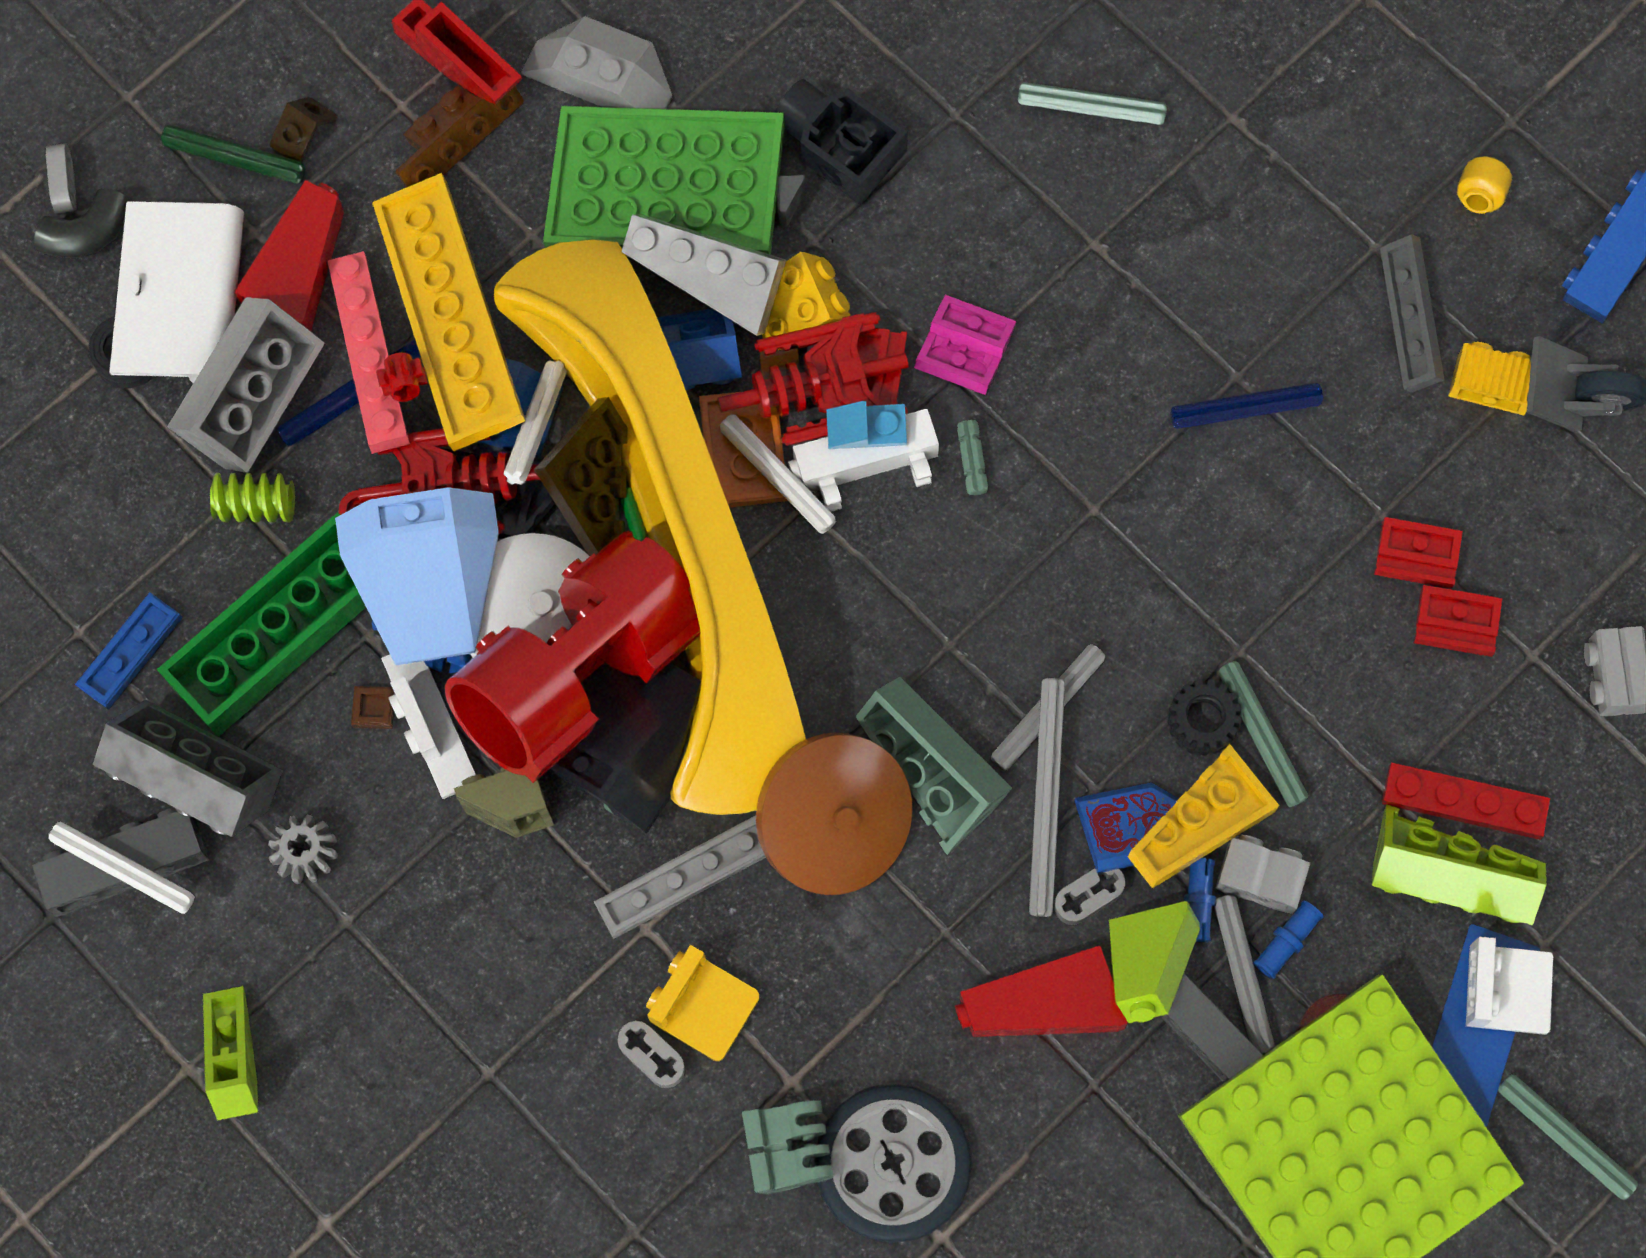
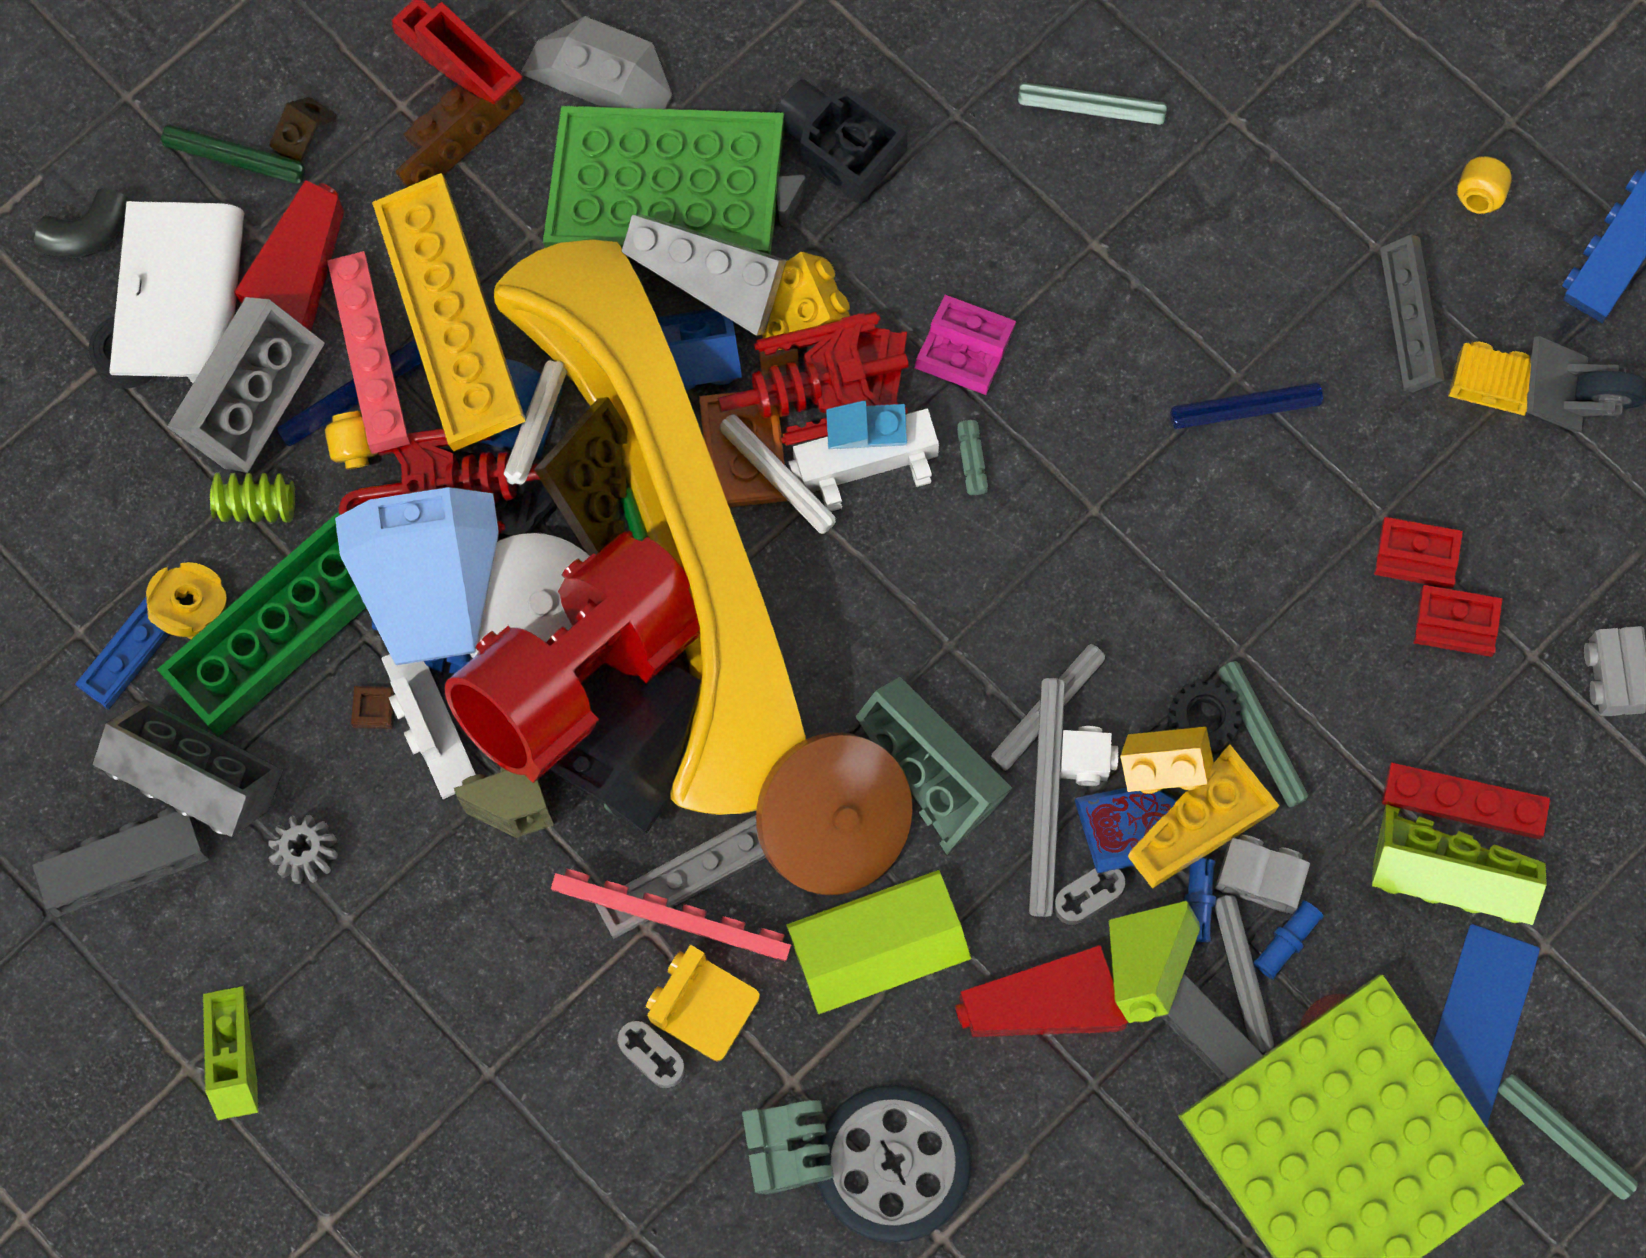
light grey beam [46,143,77,214] -> none
white axle [48,822,195,914] -> none
red gear [376,352,428,402] -> none
white bracket [1466,937,1553,1035] -> none
none -> yellow plate [146,562,227,639]
none -> yellow head [325,411,378,470]
none -> coral plate [551,869,791,961]
none -> lime slope [786,870,971,1014]
none -> white brick [1060,726,1118,786]
none -> yellow brick [1120,727,1214,794]

